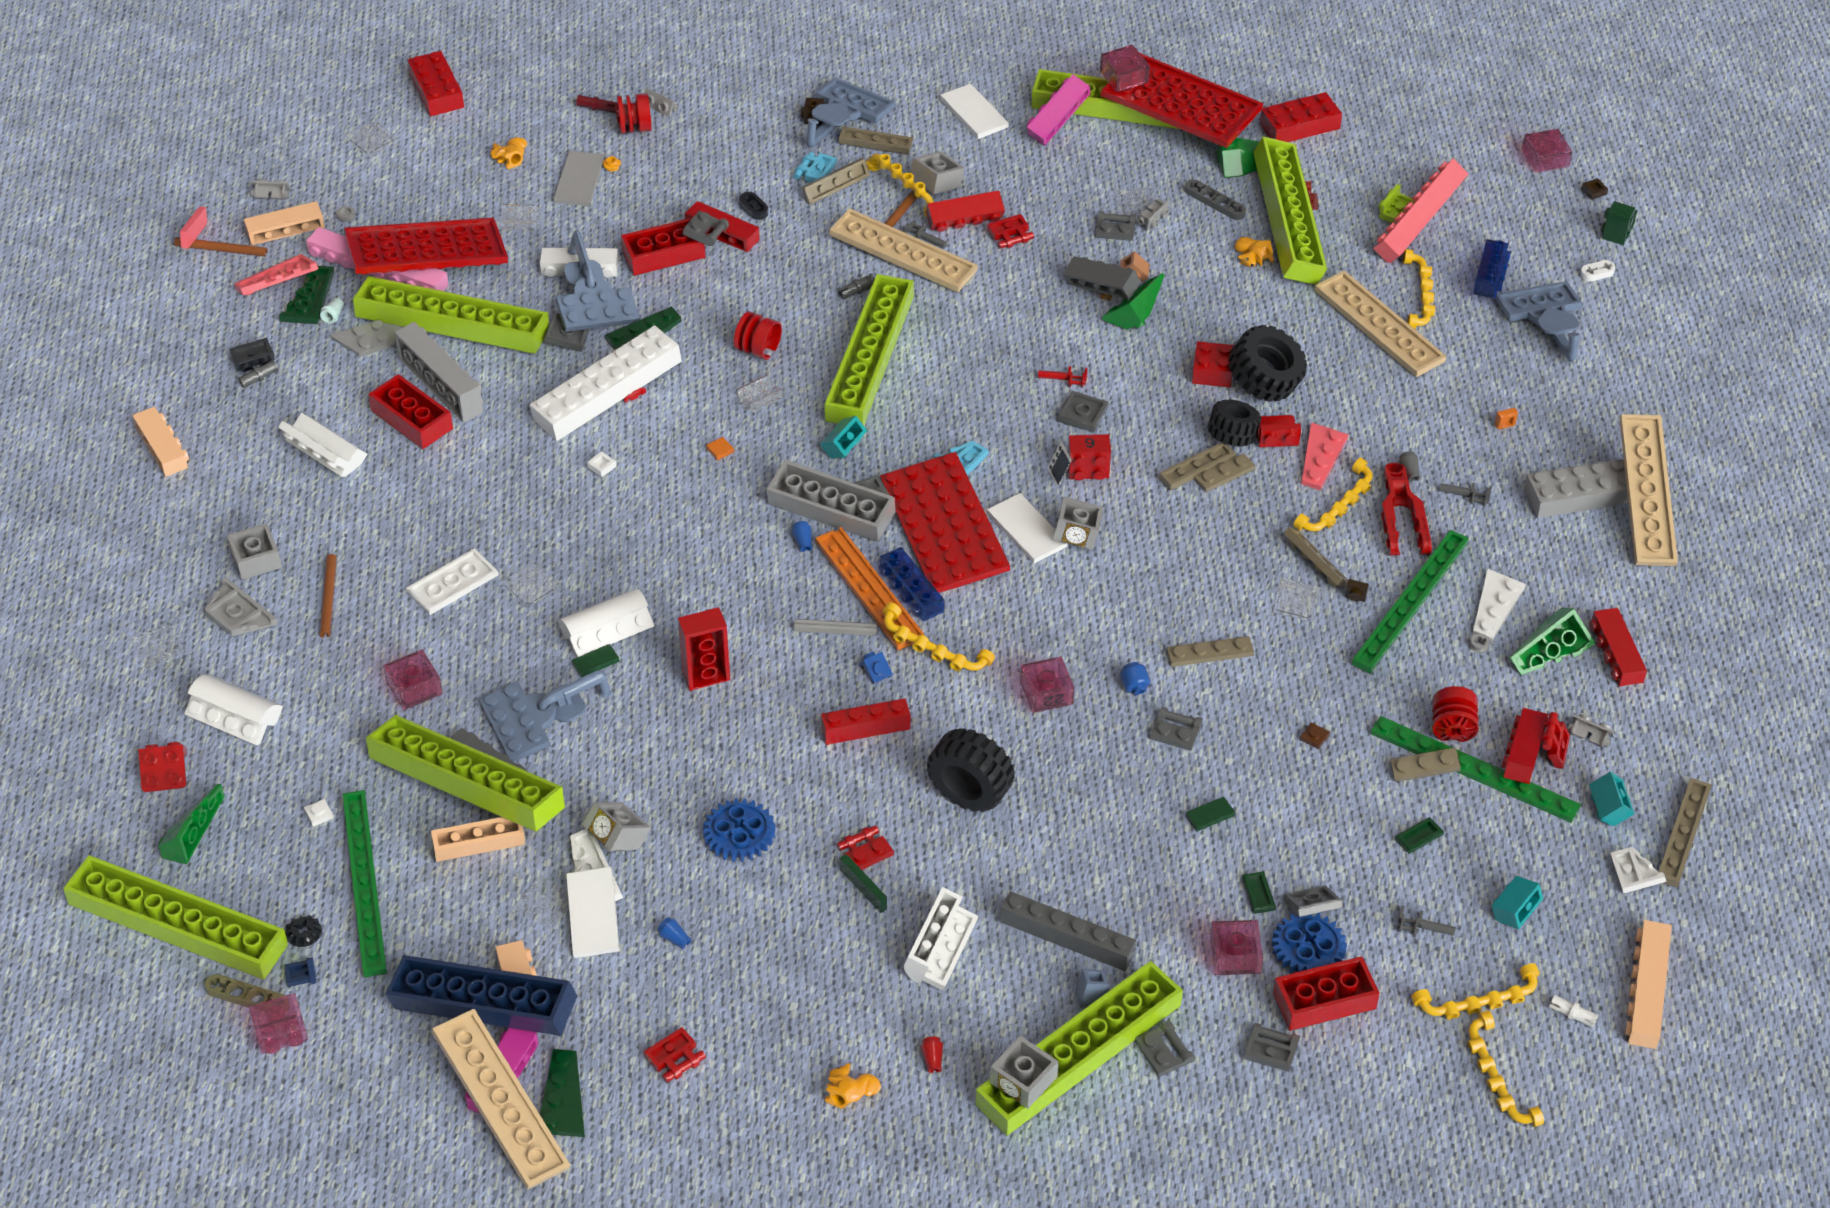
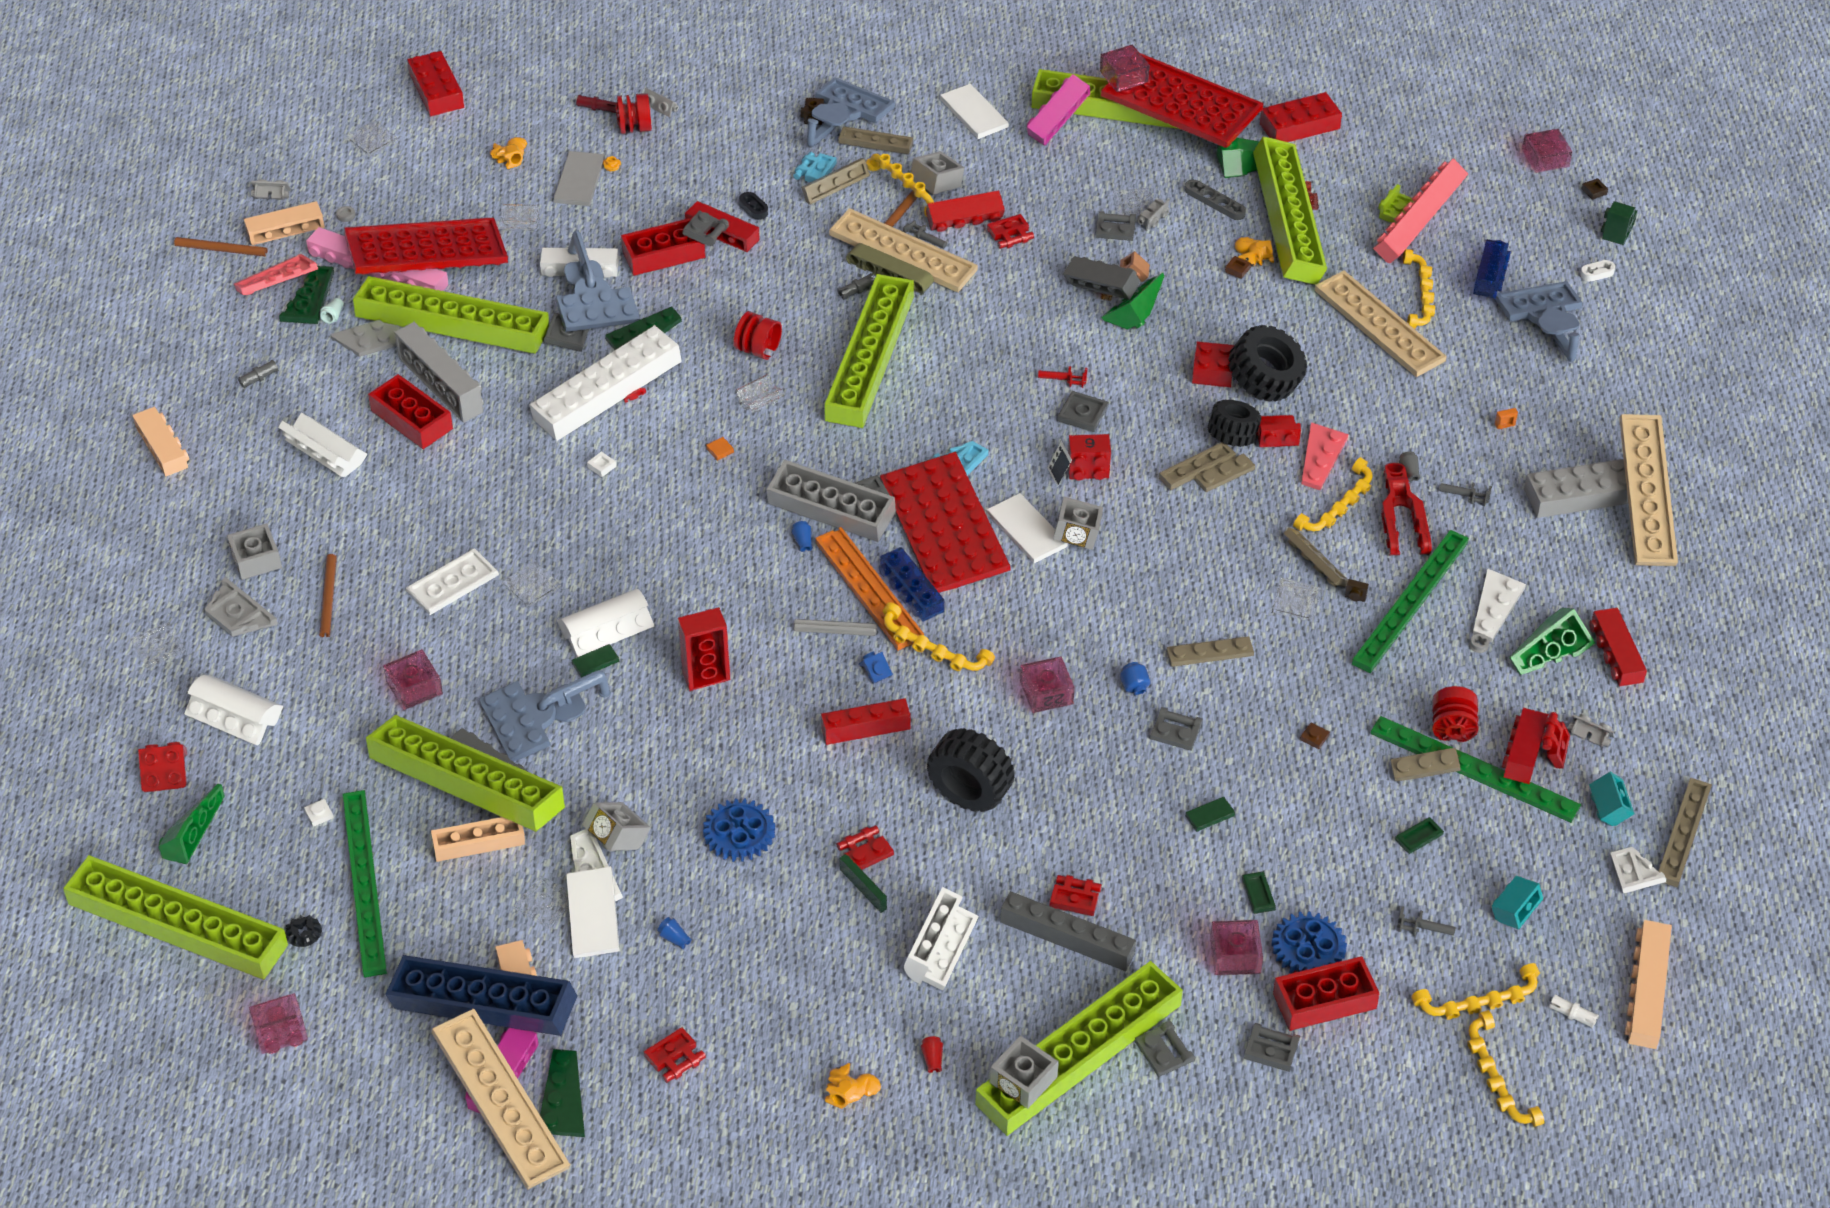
coral tile [180,206,207,249] -> none
olive beam [205,974,290,1016] -> none
black bracket [229,337,275,372] -> none
dark blue tile [284,957,317,987] -> none
teal brick [819,416,867,459] -> none
sand blue brick [1076,969,1110,1006] -> none
dark grey plate [1283,885,1342,917] -> none
none -> olive beam [846,243,934,295]
none -> red plate [1049,875,1102,916]
none -> reddish brown plate [1225,256,1251,279]

